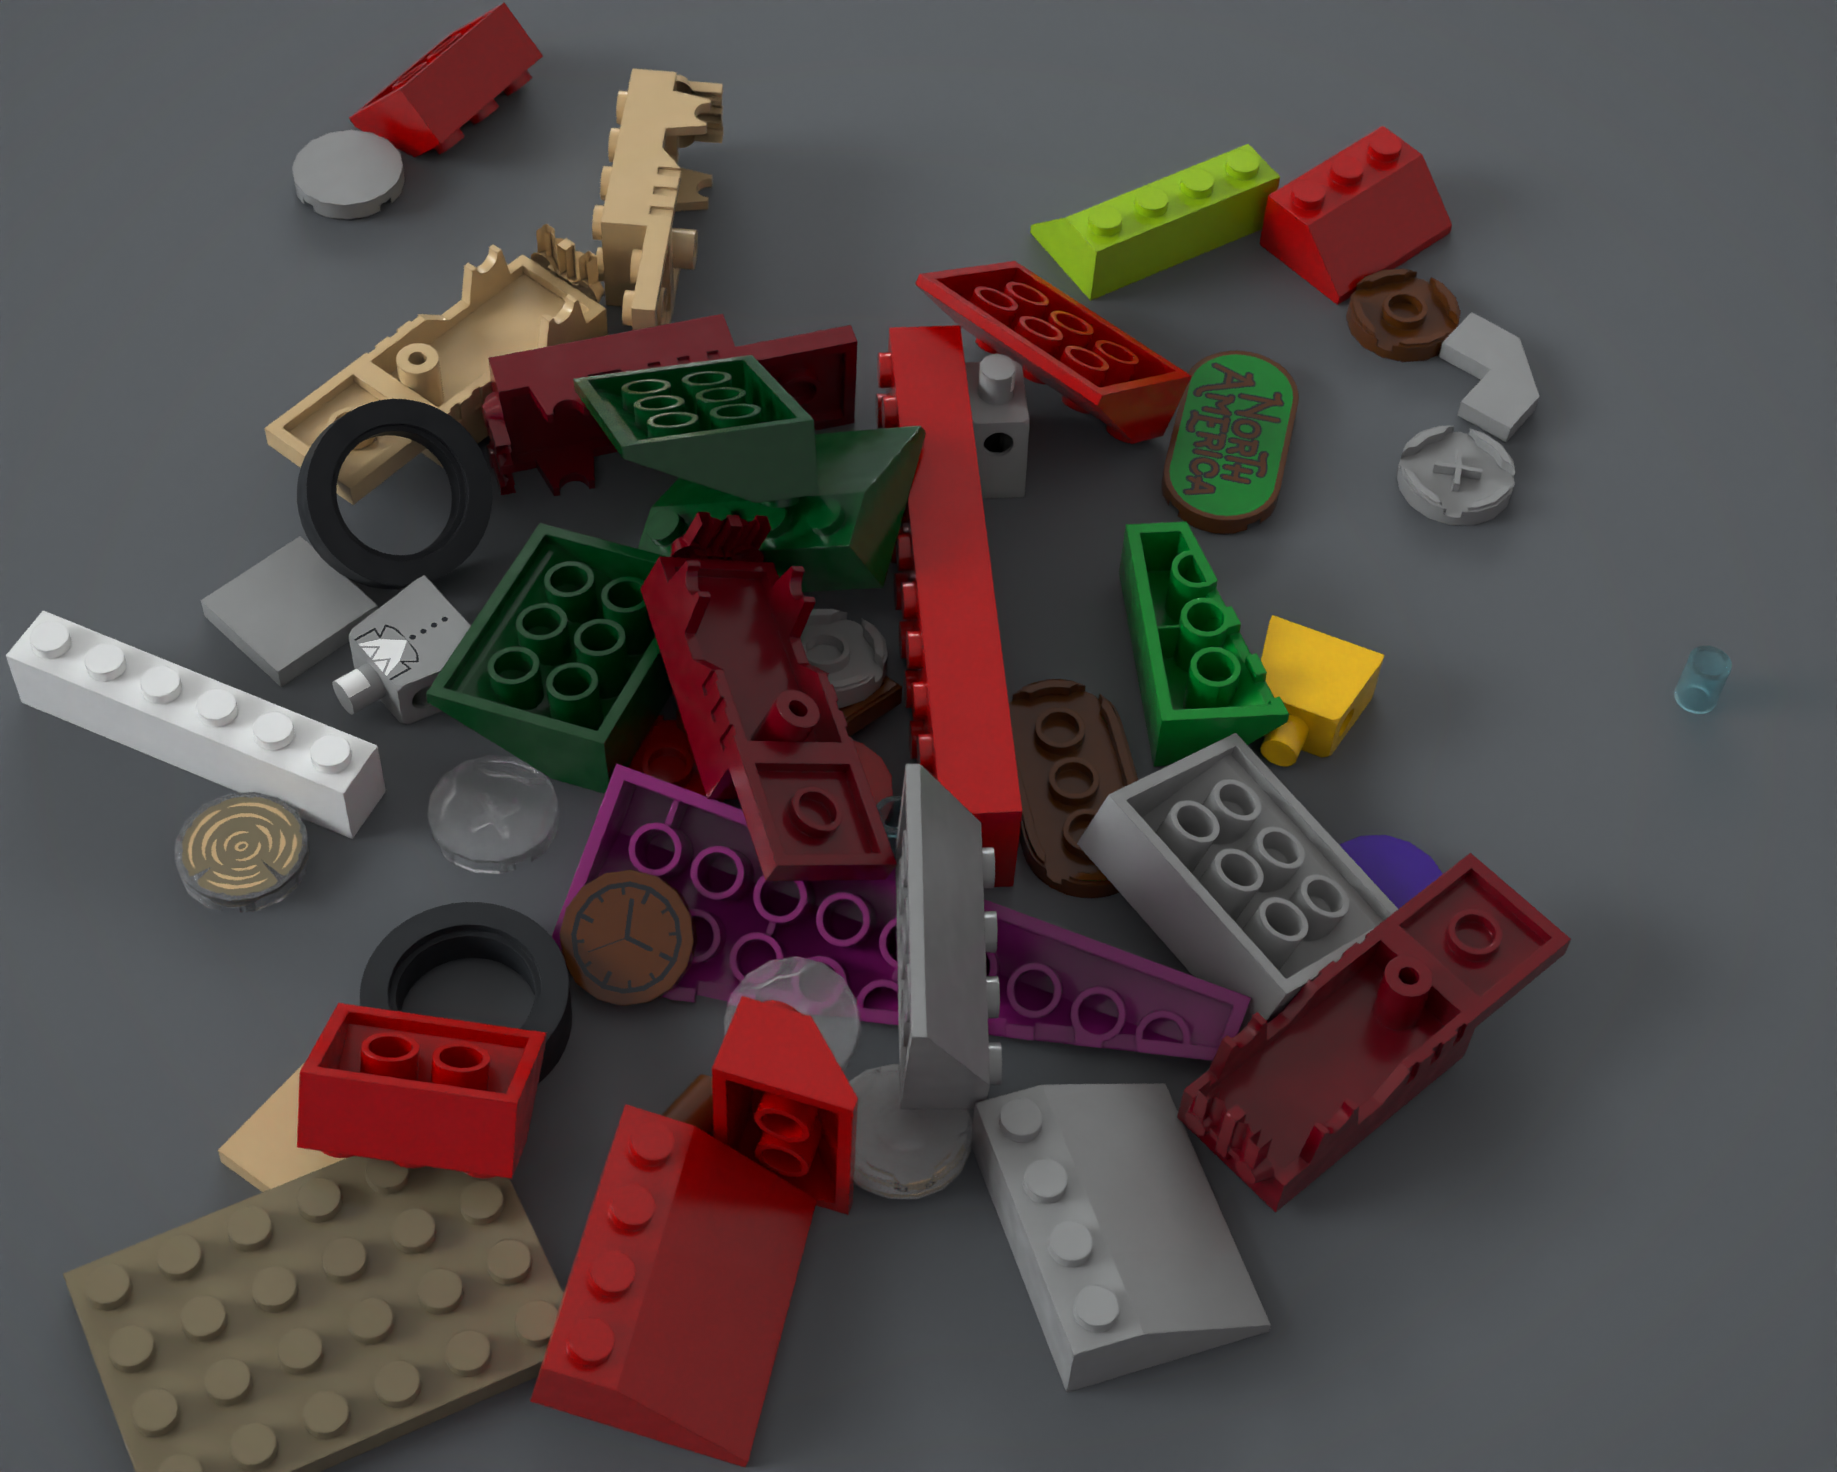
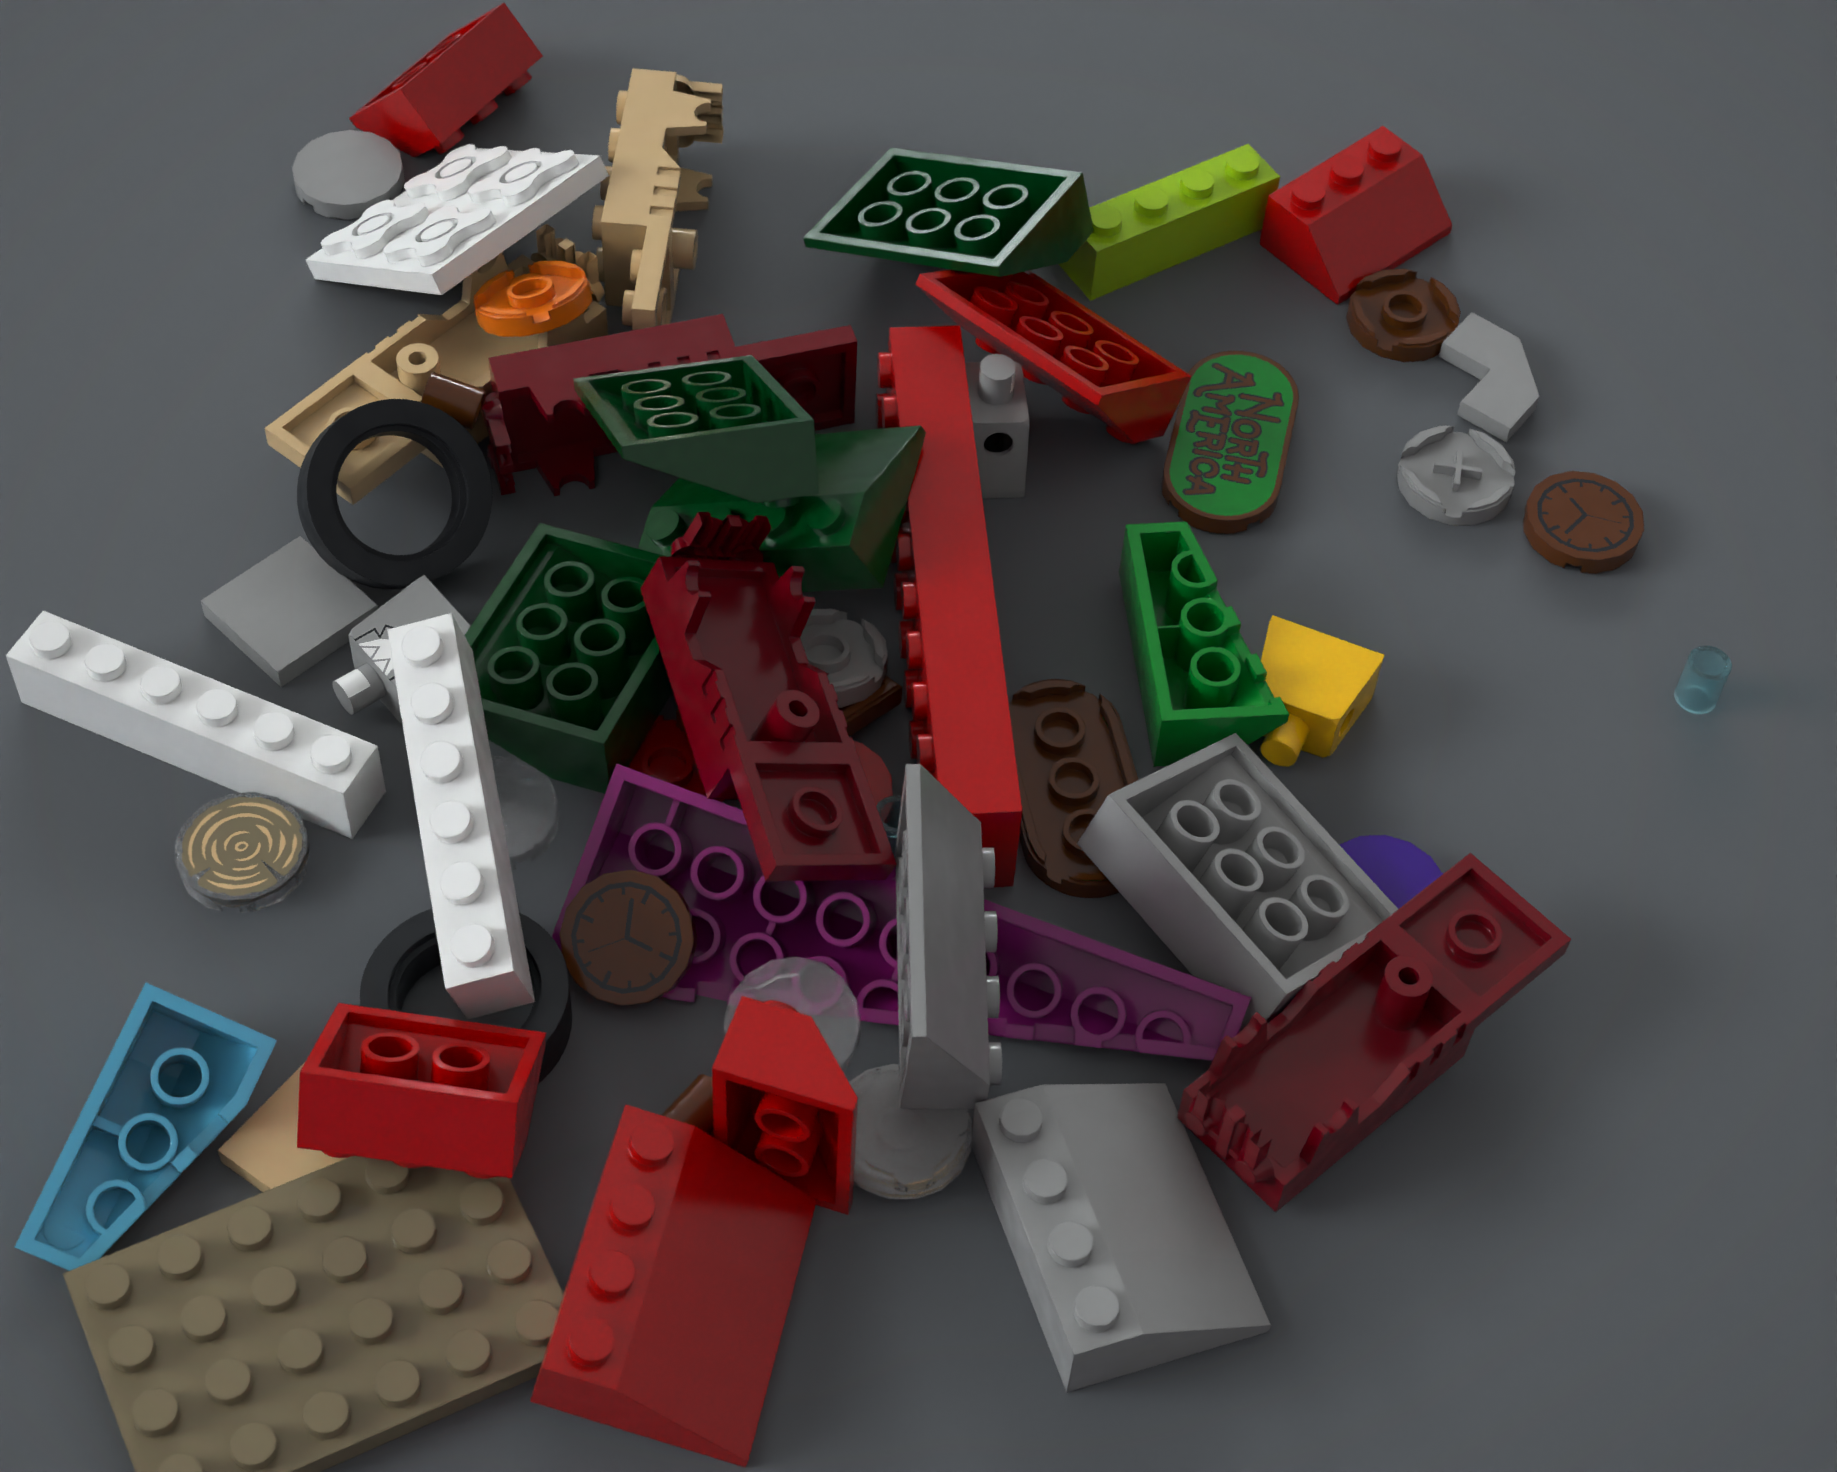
none -> medium azure wedge [14,982,277,1271]
none -> white piece [305,144,609,295]
none -> white brick [387,613,535,1019]
none -> reddish brown hinge [421,372,486,430]
none -> orange tile [473,261,592,337]
none -> dark green slope [803,148,1094,277]
none -> reddish brown tile [1523,471,1644,574]

